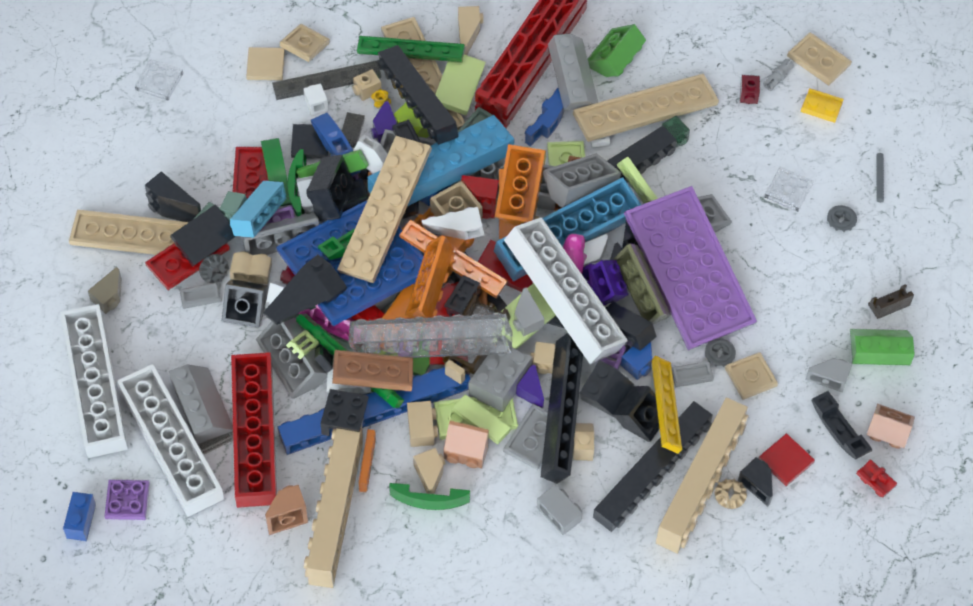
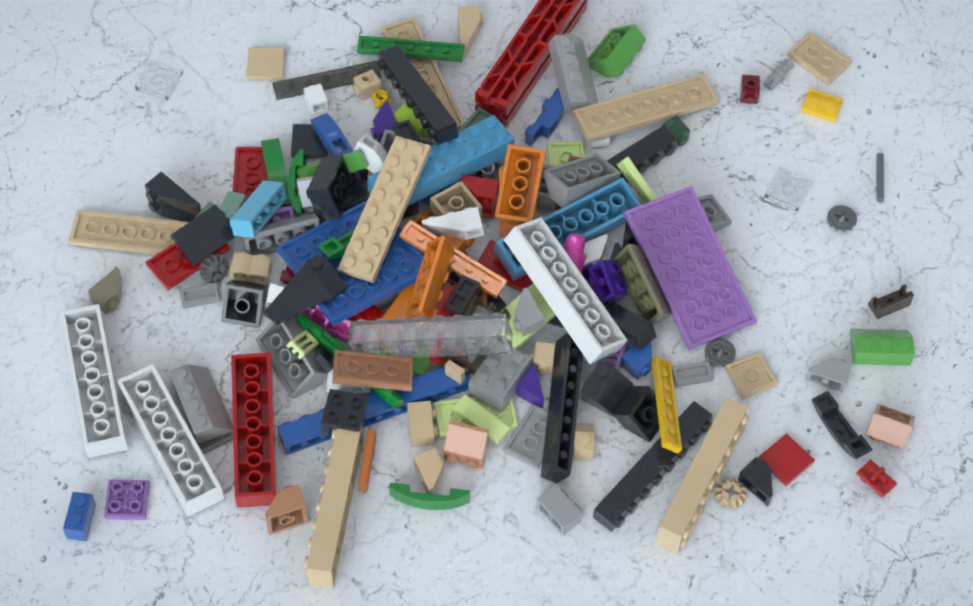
tan tile [280,24,330,62] -> none
clear smoke tile [342,112,365,148] -> none
yellowish green tile [435,54,486,116] -> none

